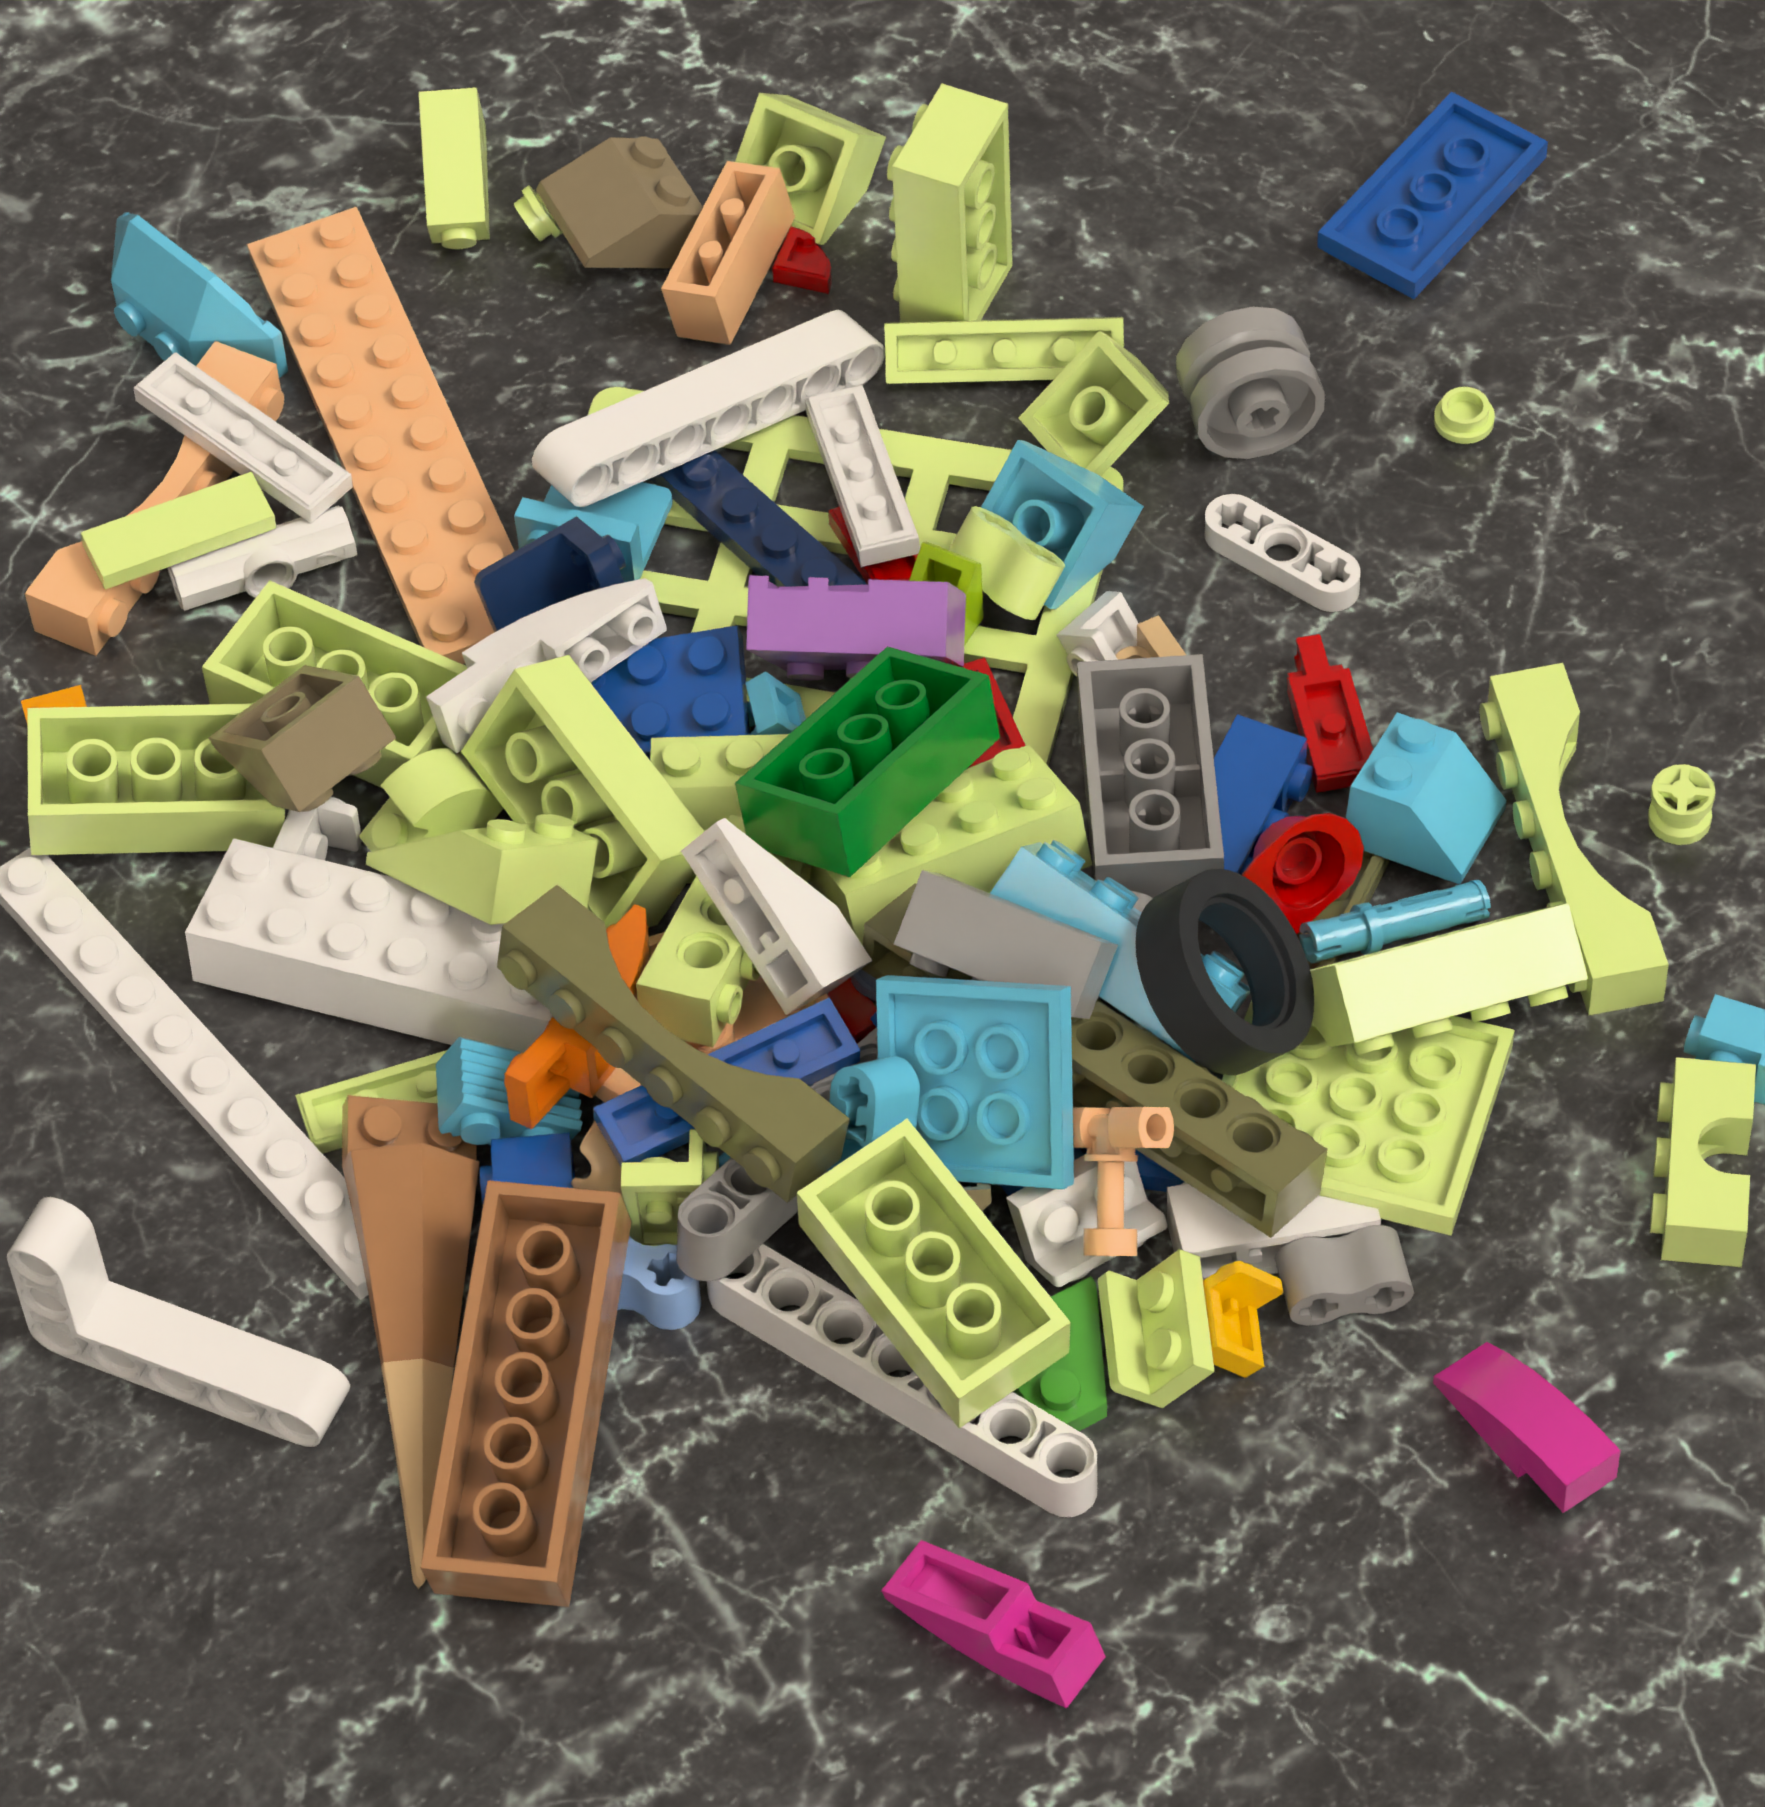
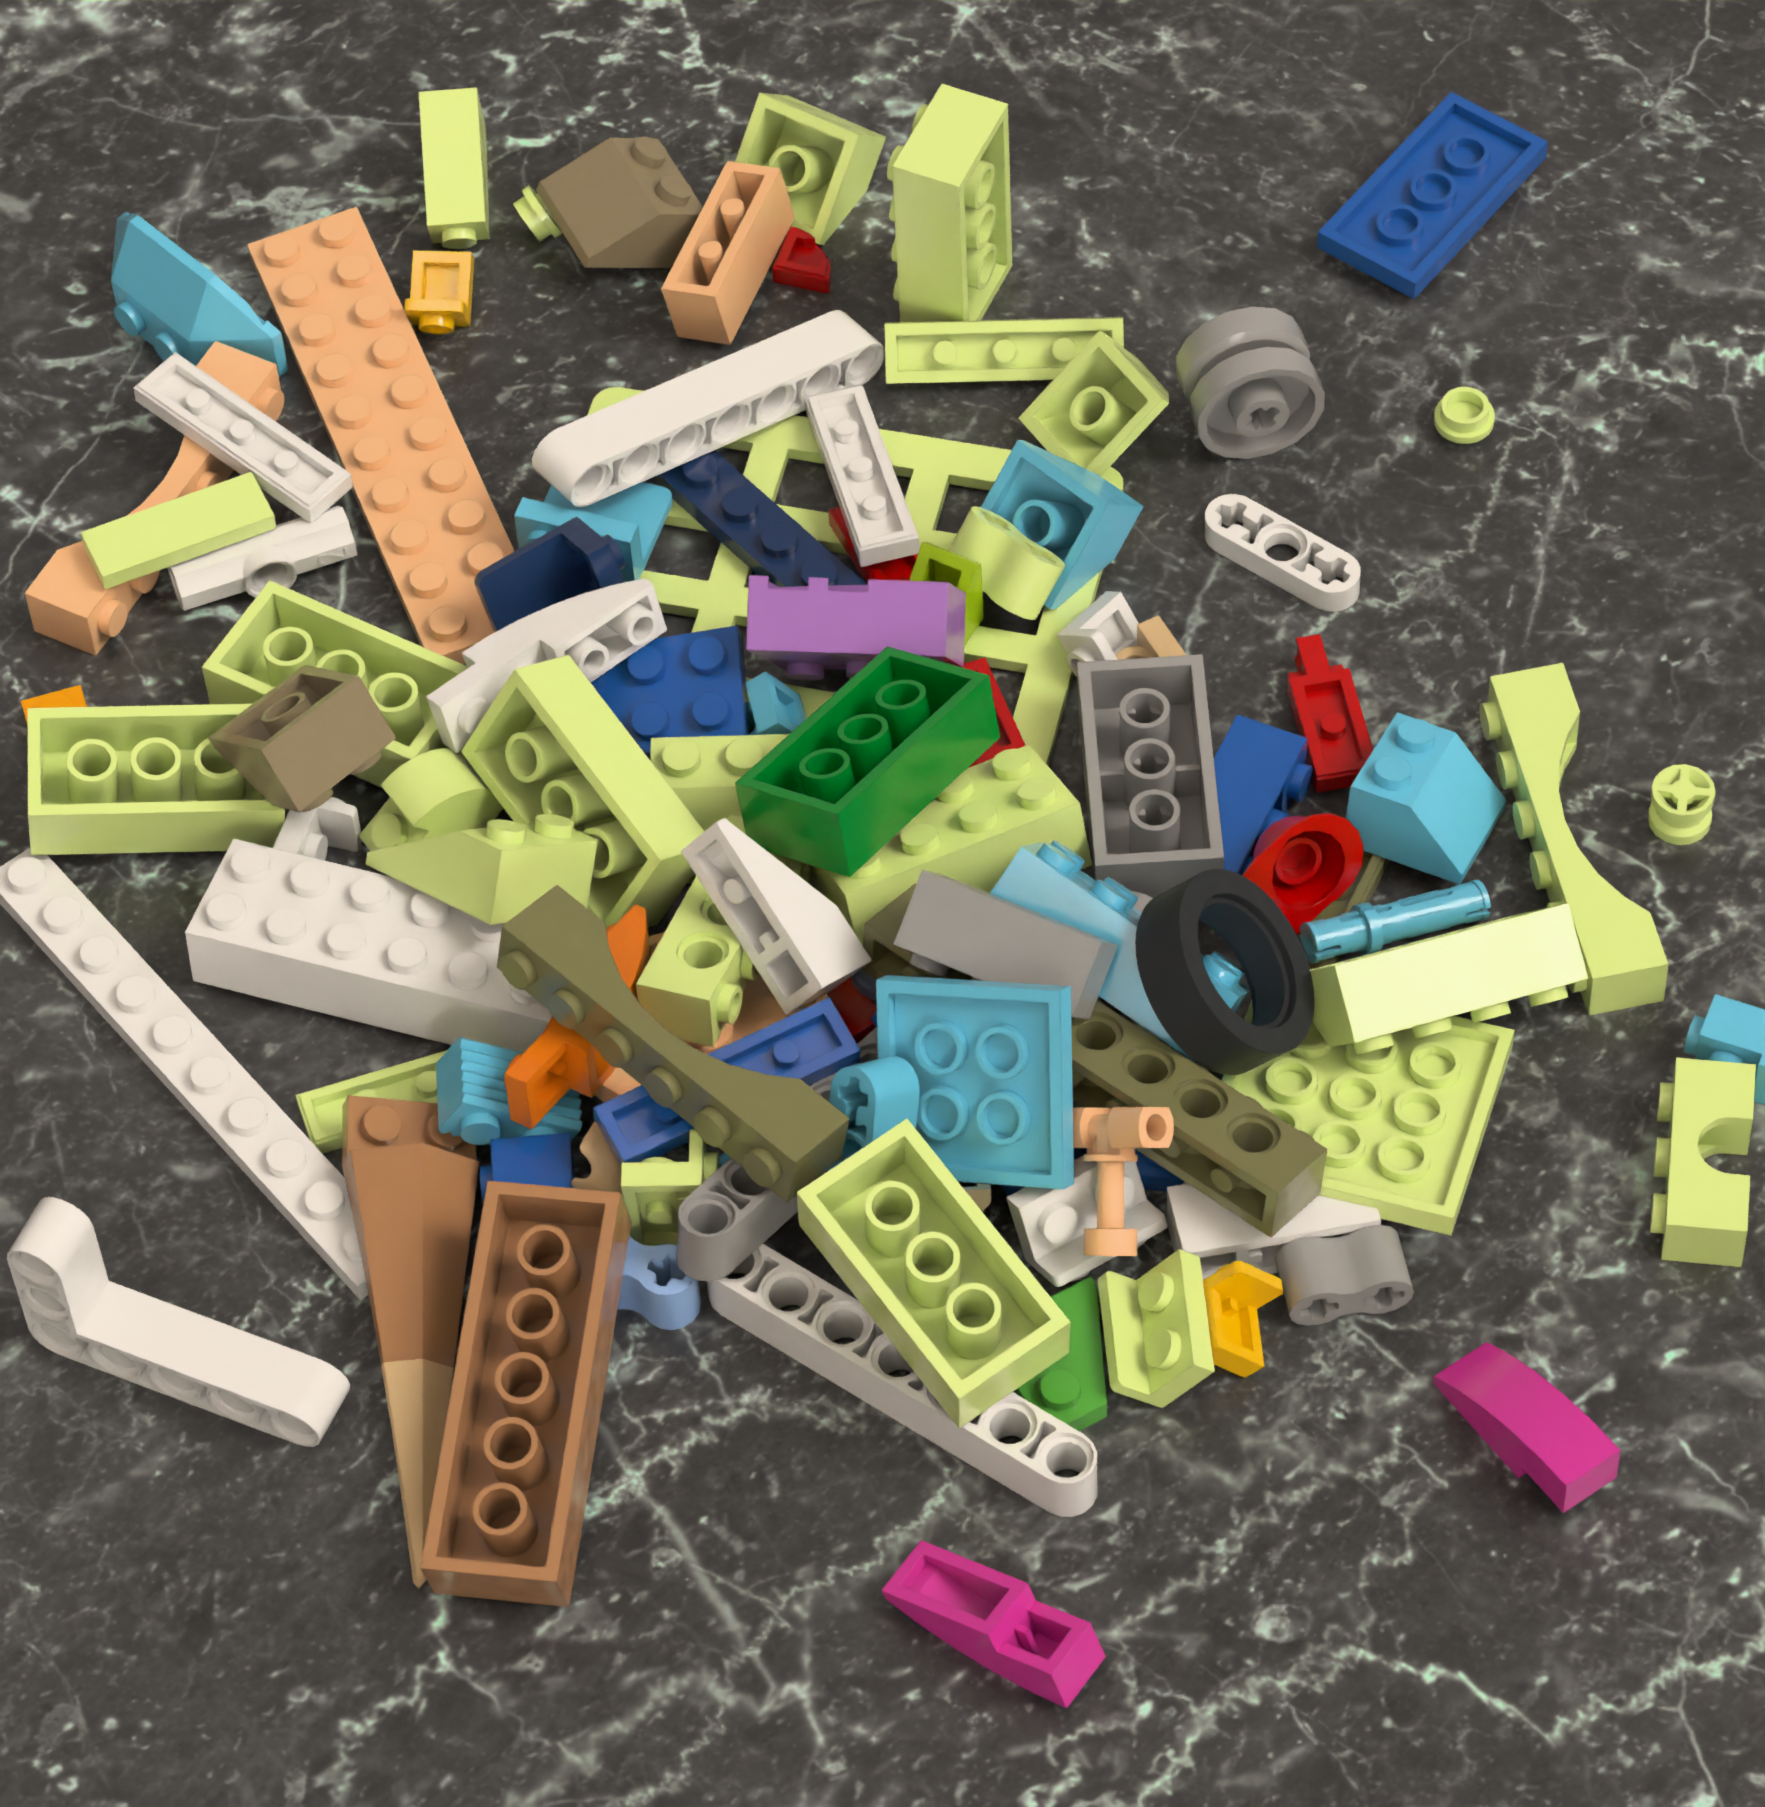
none -> yellow bracket [404,250,474,334]

